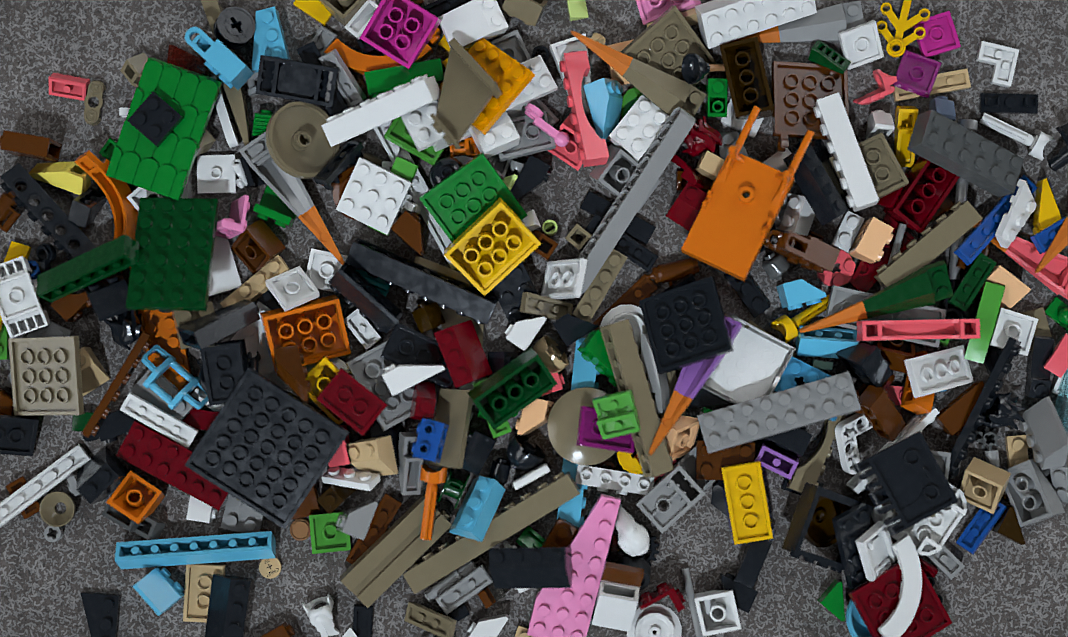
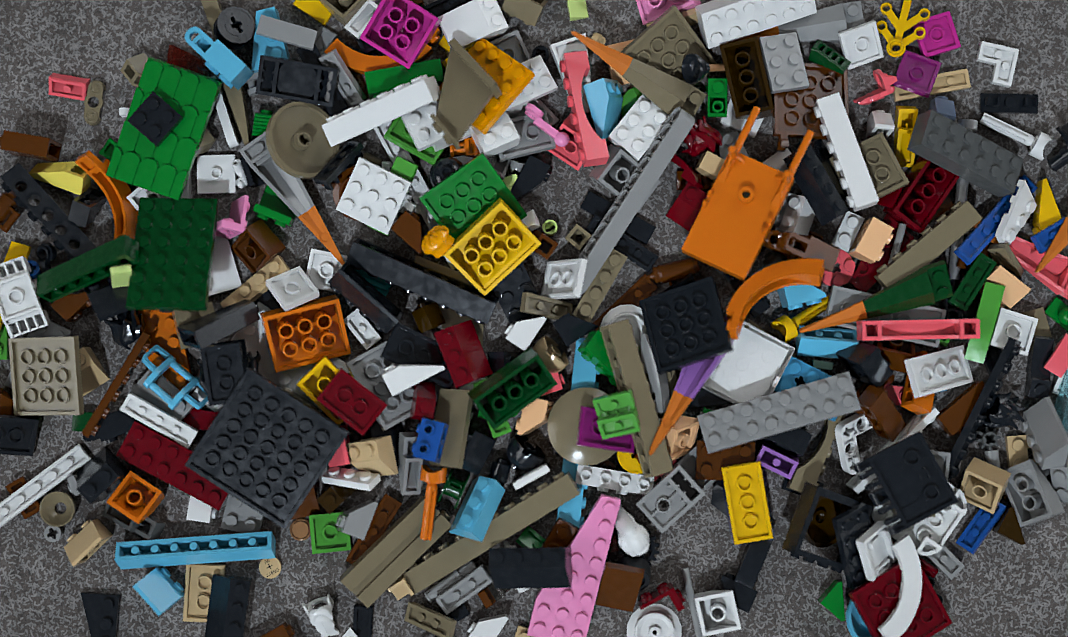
reddish brown slope [274,345,311,401] -> none
white brick [592,580,639,632] -> none
none -> tan slope [64,519,113,567]
none -> yellowish green tile [110,265,132,288]
none -> light grey tile [256,15,318,51]
none -> tan panel [388,573,414,600]
none -> light orange piece [421,225,455,258]
none -> orange arch [726,258,824,340]
none -> light grey plate [758,32,810,94]
none -> dark tan tile [987,243,1024,276]

